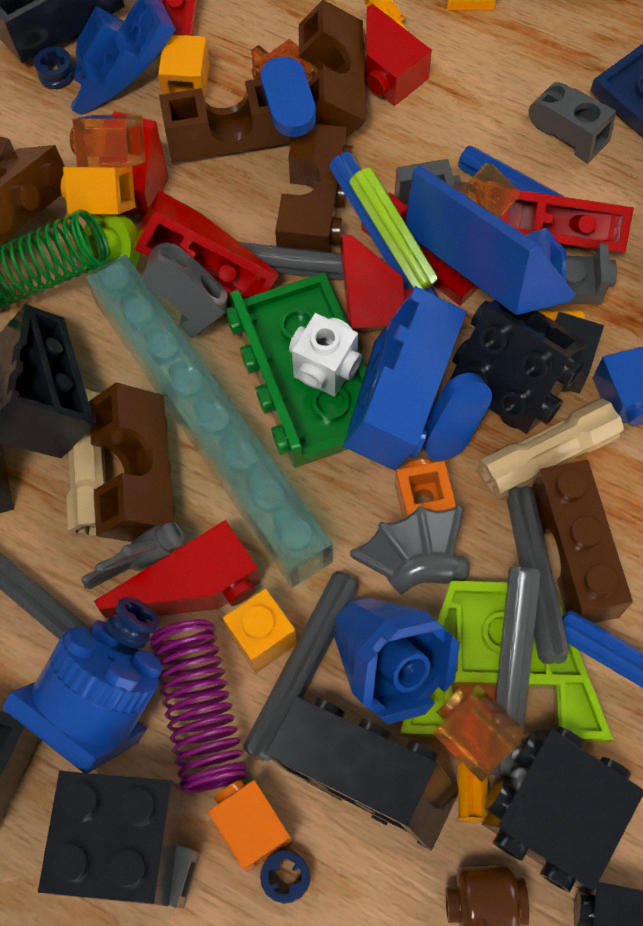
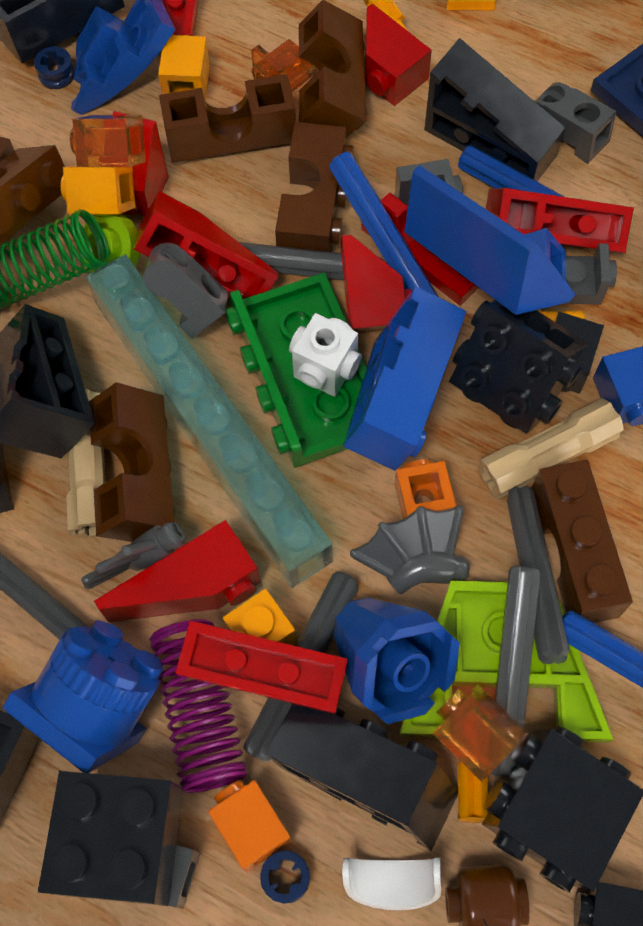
dark blue bush [105,597,160,649] -> none
blue tile [261,57,316,137] -> none
lime axle [350,167,438,290] -> none
blue tile [422,373,492,461] -> none
clear orange bracket [452,163,520,218] -> none
none -> red hinge [175,620,348,714]
none -> white helmet [342,858,441,910]
none -> black wedge [424,38,565,181]

